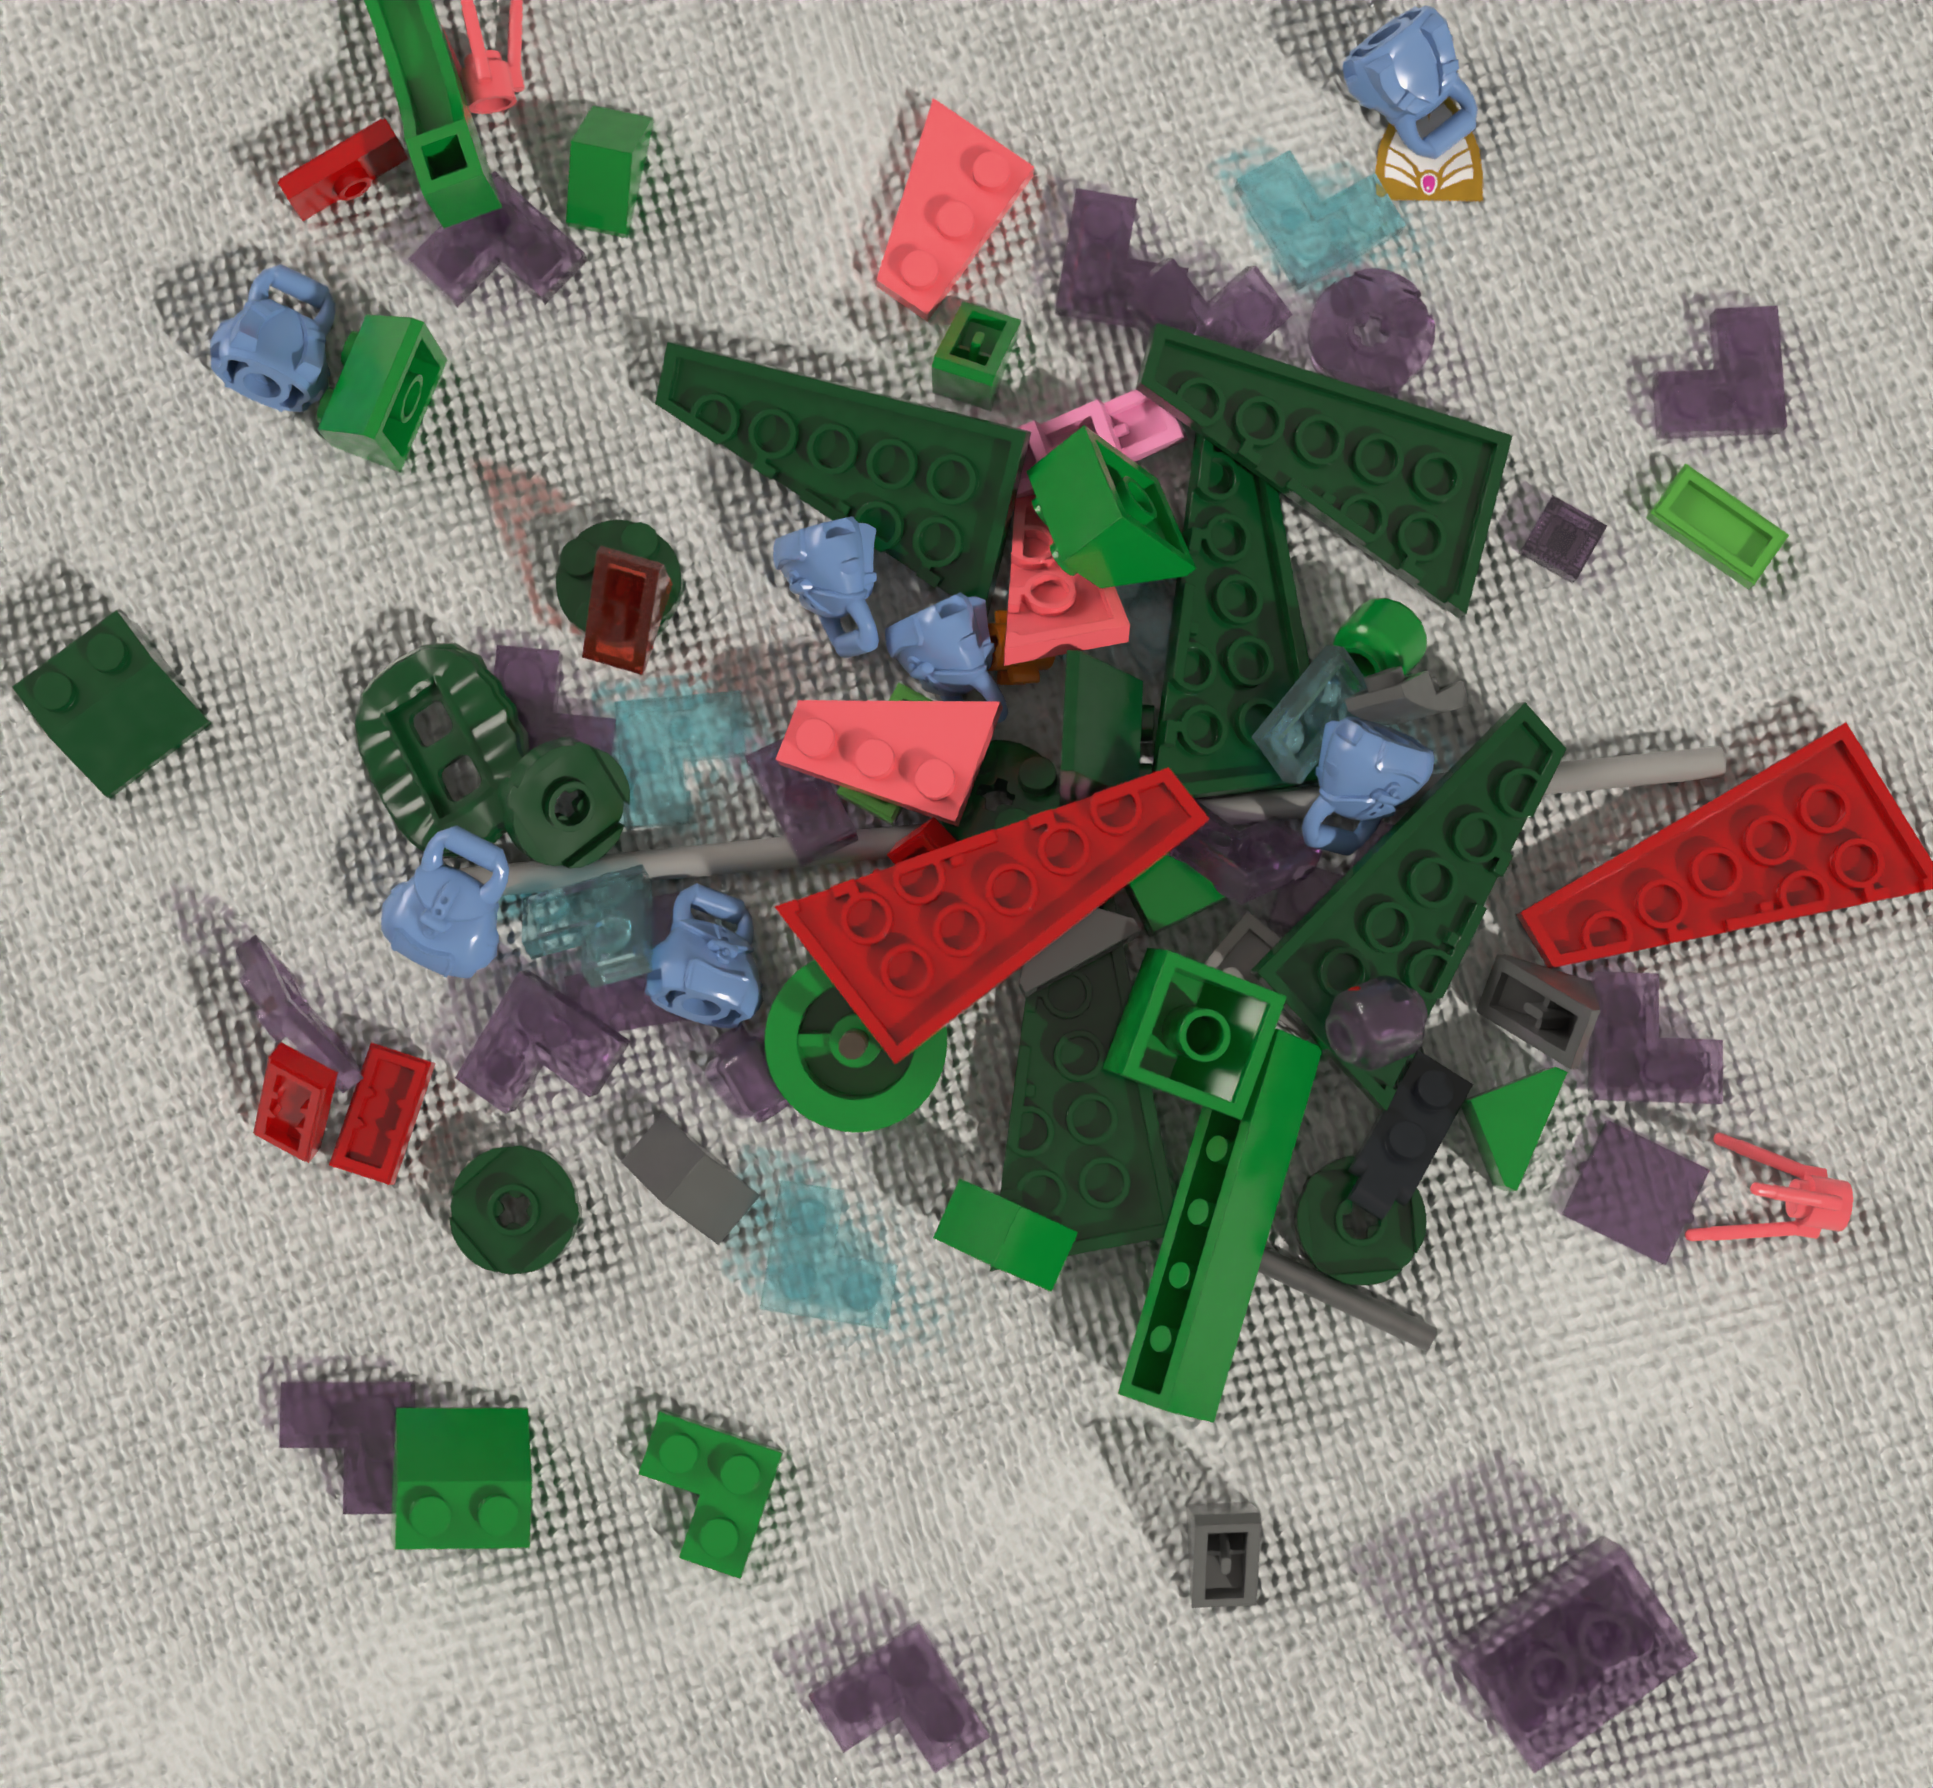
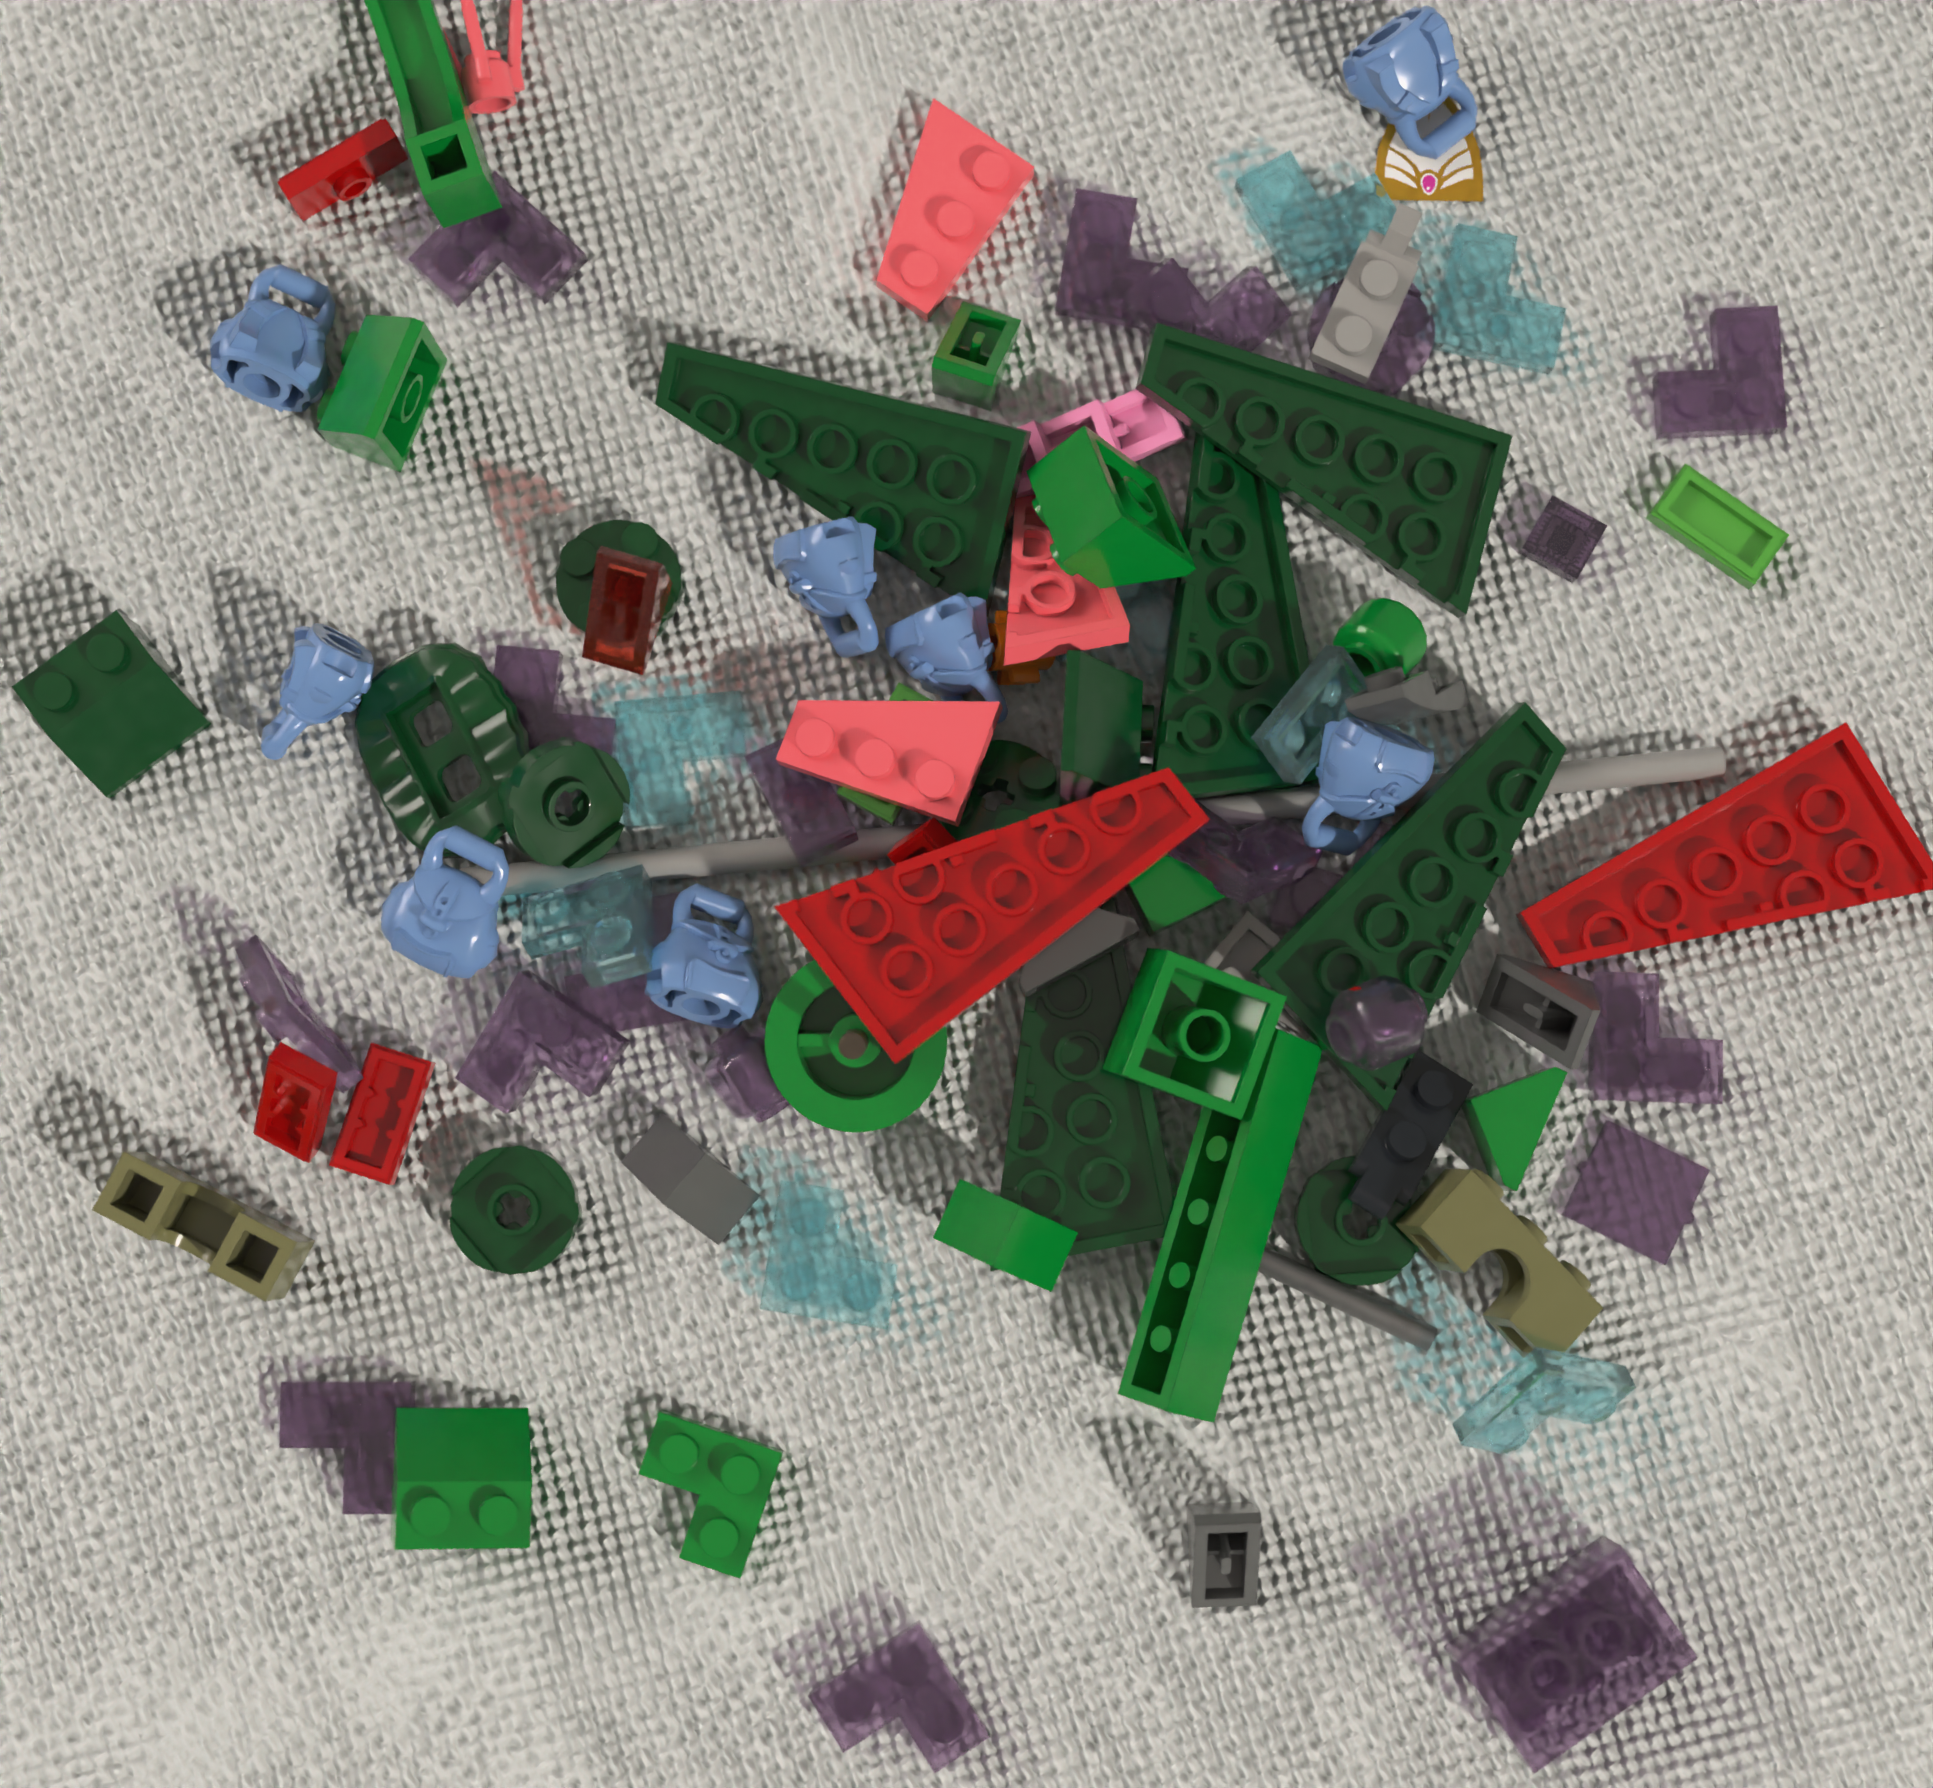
green slope [566,106,654,239] -> none
coral plant [1685,1133,1853,1241] -> none
none -> olive arch [92,1151,315,1302]
none -> medium blue piece [261,623,374,760]
none -> light grey hinge [1308,203,1423,384]
none -> olive arch [1395,1168,1603,1365]
none -> clear light blue plate [1428,223,1567,375]
none -> clear light blue plate [1452,1347,1636,1454]

